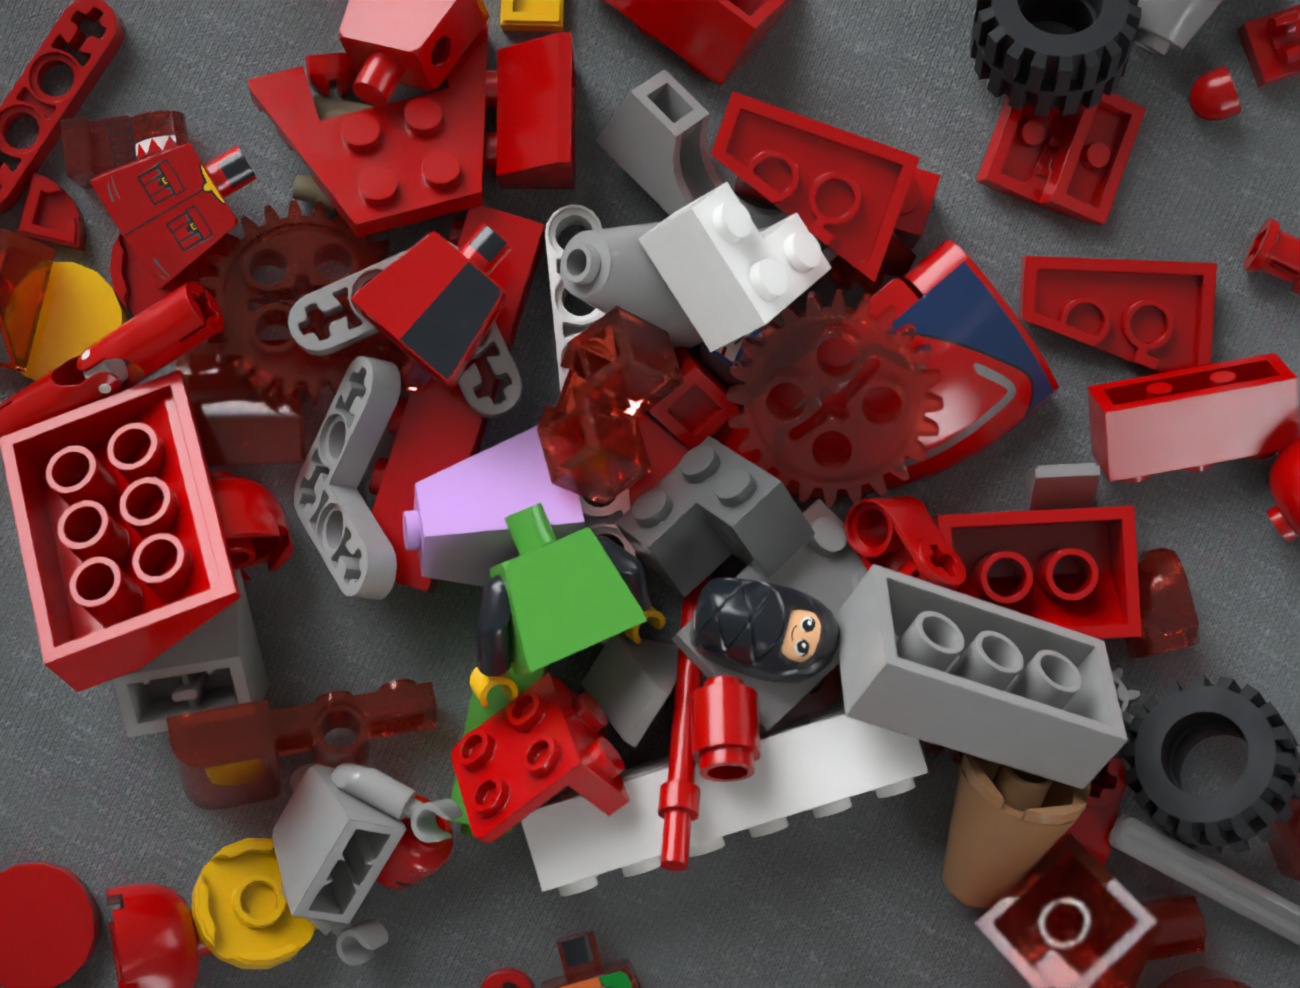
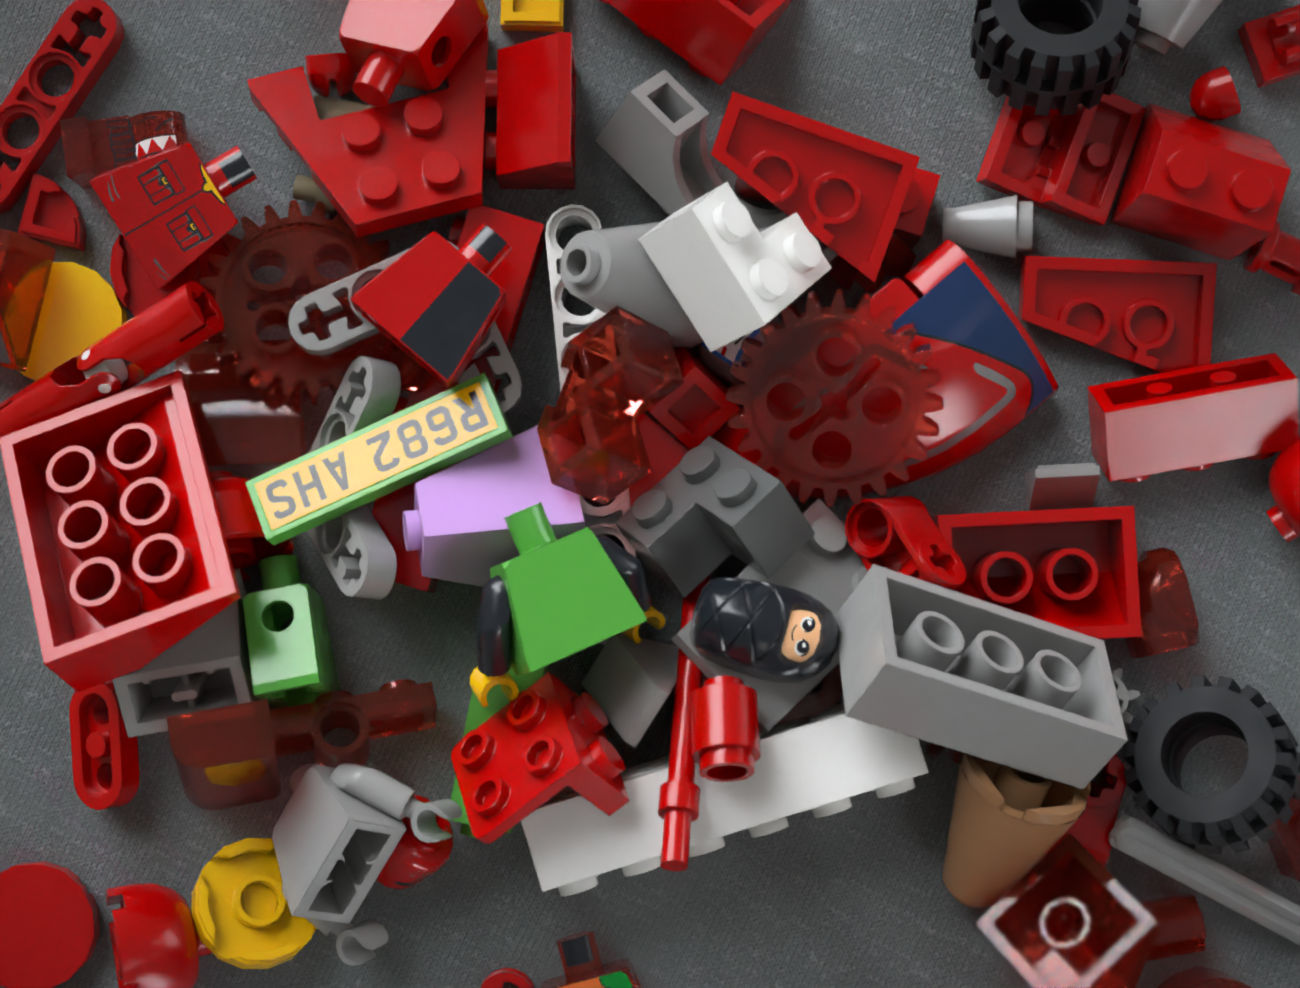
none -> red plate [69,680,140,810]
none -> bright green torso [243,554,342,712]
none -> tile [245,373,513,546]
none -> light grey cone [943,195,1033,258]
none -> red slope [1110,103,1291,261]

